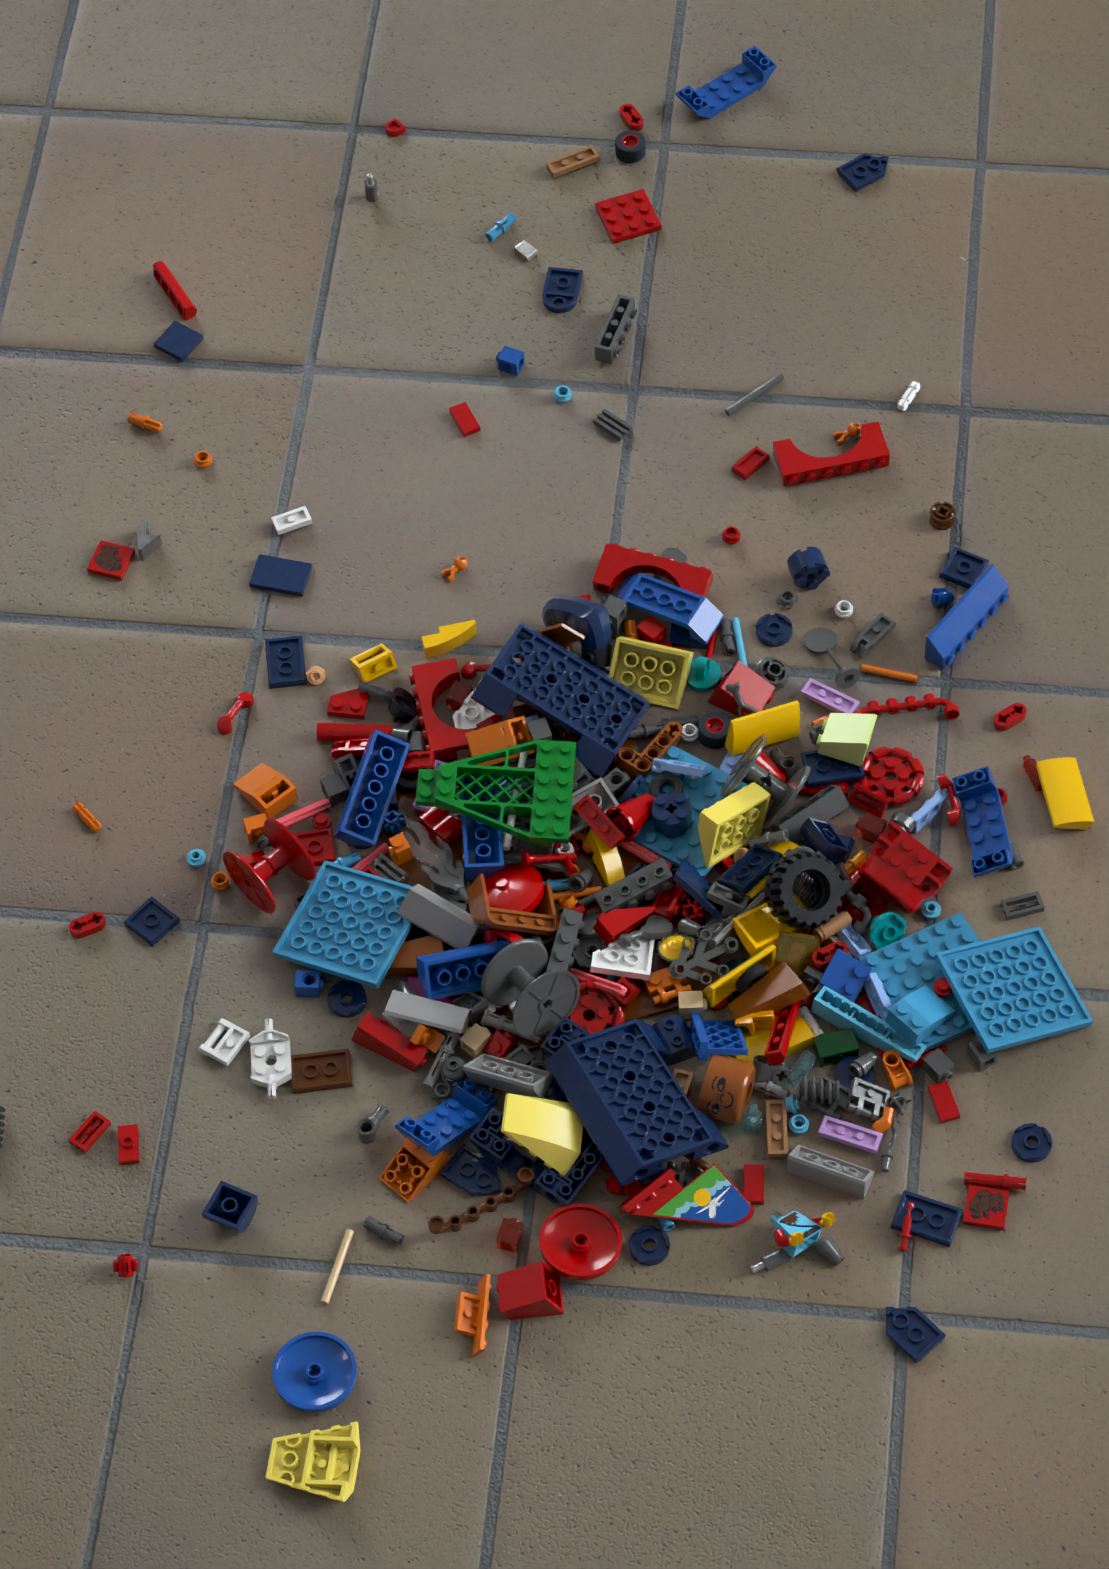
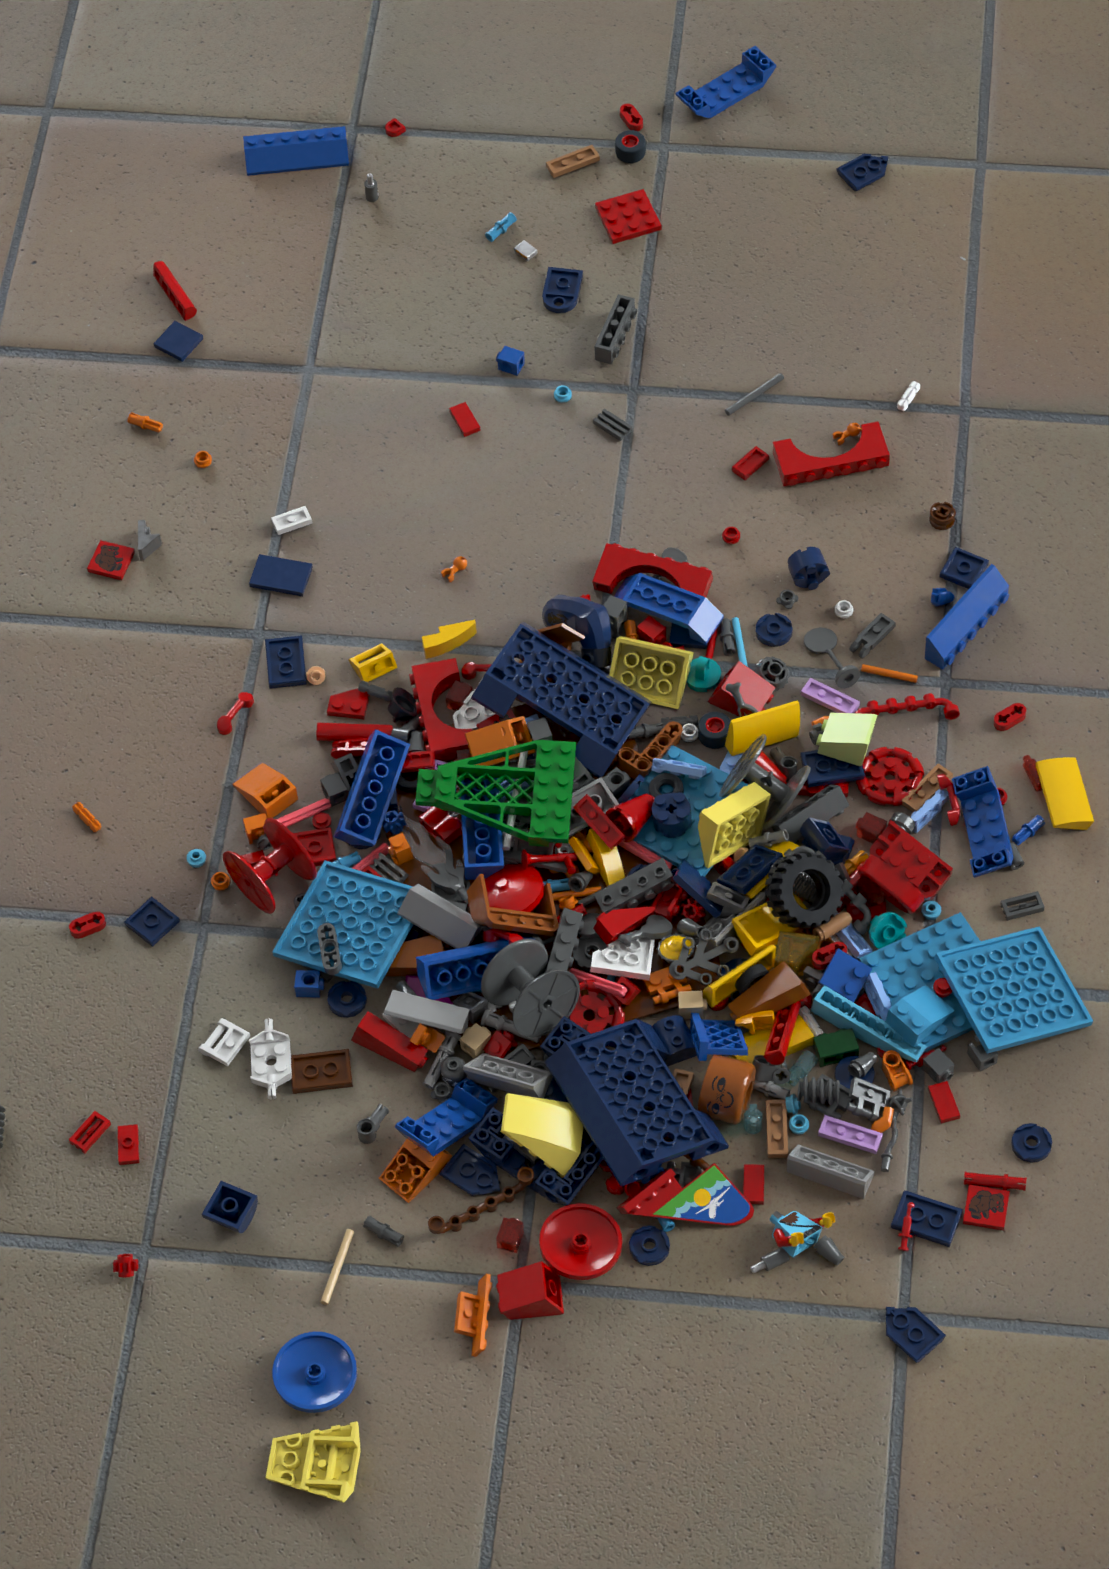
red tile [848,783,891,818] -> none
none -> blue slope [243,126,349,176]
none -> dark grey beam [317,923,342,975]
none -> light orange tile [569,837,601,874]
none -> medium nougat plate [902,764,953,812]
none -> blue axle [1012,815,1045,845]

